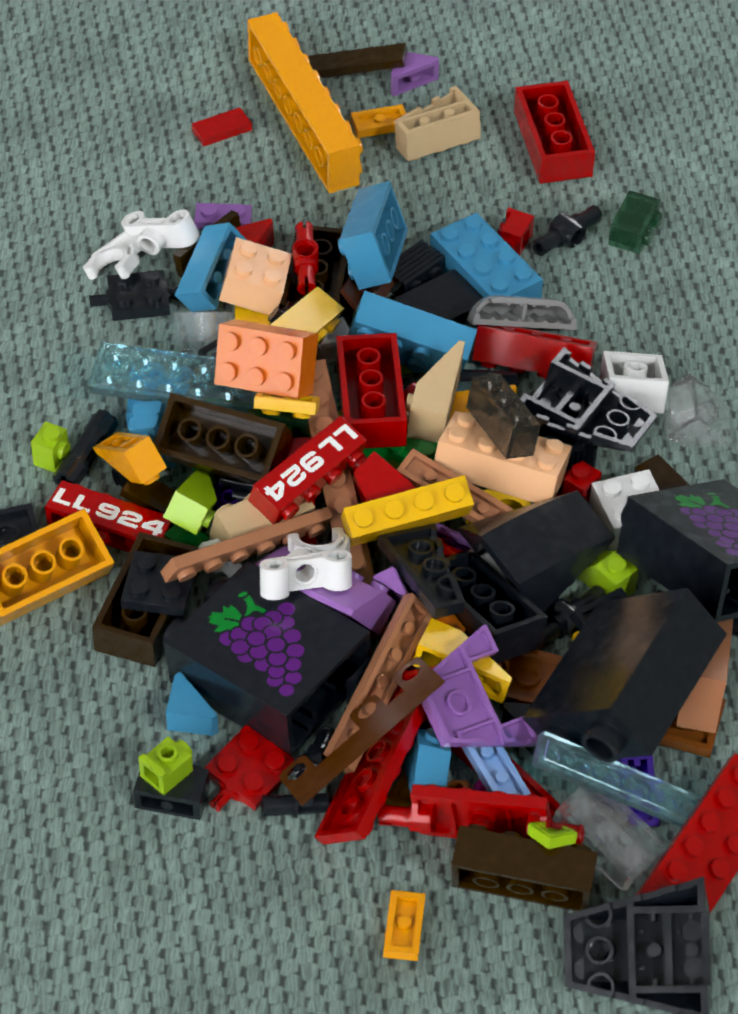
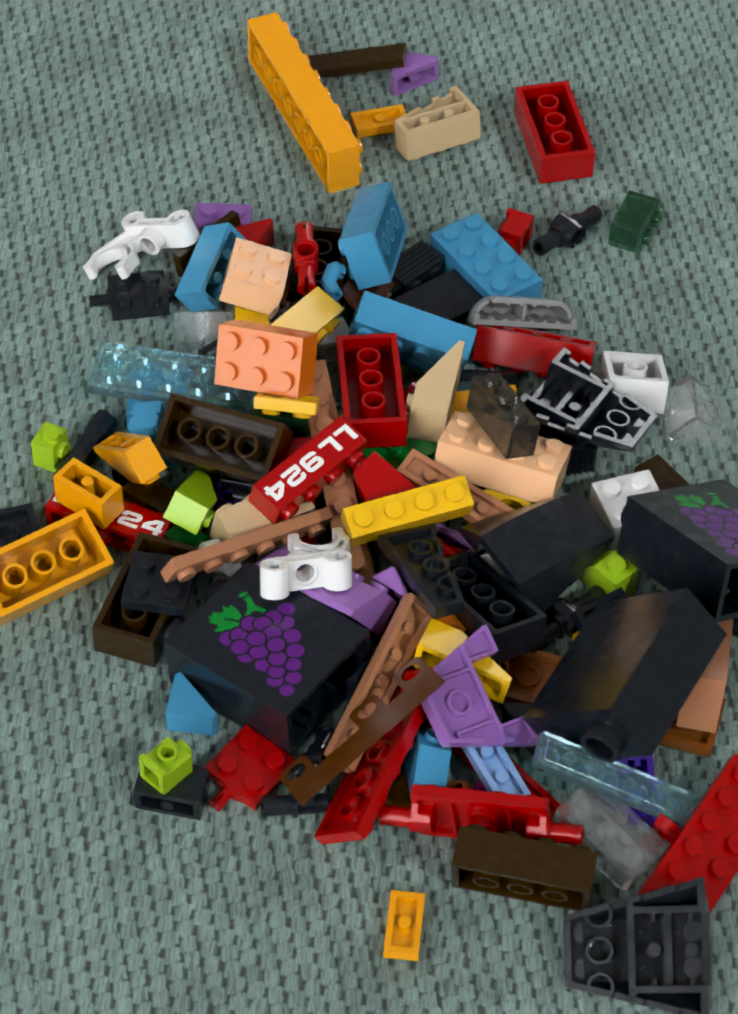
red tile [192,107,252,147] -> none
lime tile [527,822,577,849] -> none
red brick [557,461,602,504] -> none
none -> light orange brick [53,457,124,529]
none -> dark azure arm [320,261,346,301]
none -> red tile [650,813,681,844]

